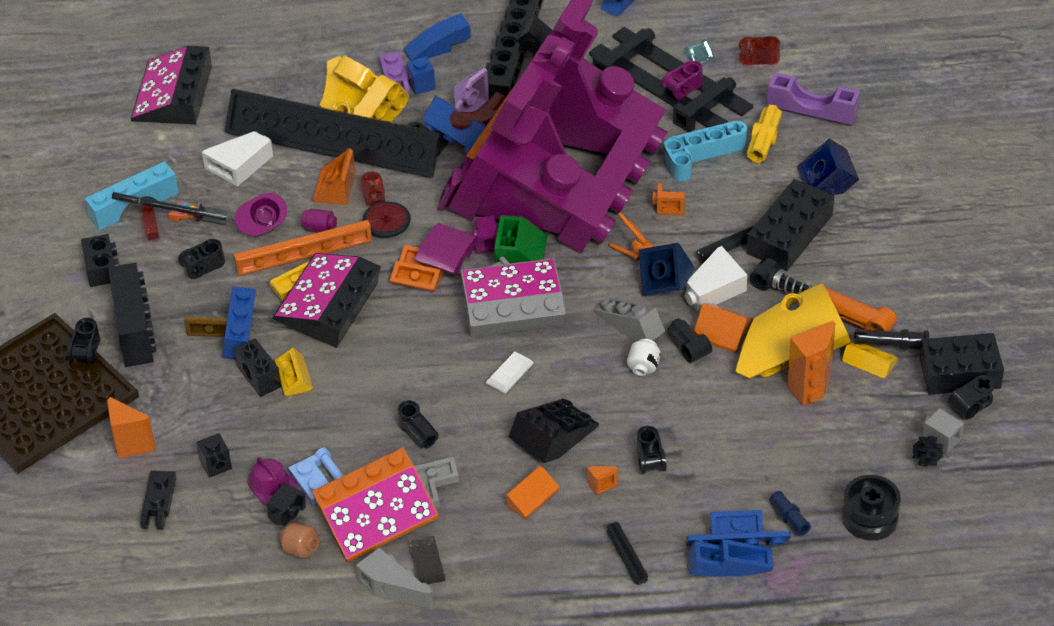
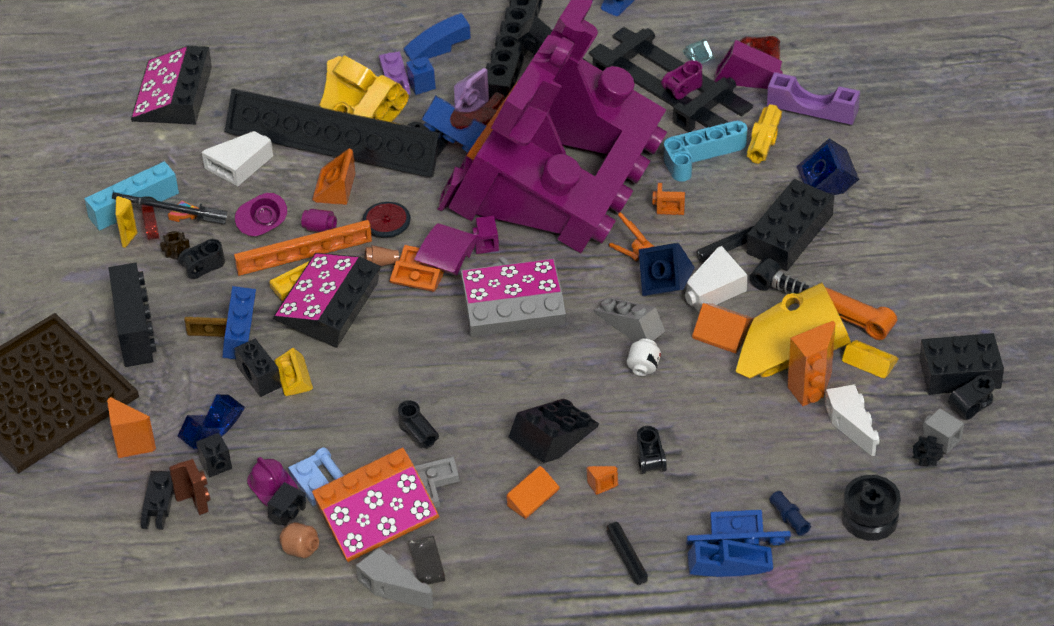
black piece [67,317,101,364] -> none
black brick [81,234,119,287] -> none
clear red beam [361,171,386,207] -> none
white tile [486,351,534,394] -> none
green slope [494,215,547,264] -> none
black piece [667,318,712,363] -> none
black pin [854,329,929,351] -> none
none -> yellow slope [116,196,137,248]
none -> dark brown gear [160,231,190,259]
none -> copper bracket [169,459,211,515]
none -> clear blue brick [178,394,245,449]
none -> nougat cone [365,245,399,266]
none -> magenta slope [714,40,783,89]
none -> white slope [825,384,879,456]

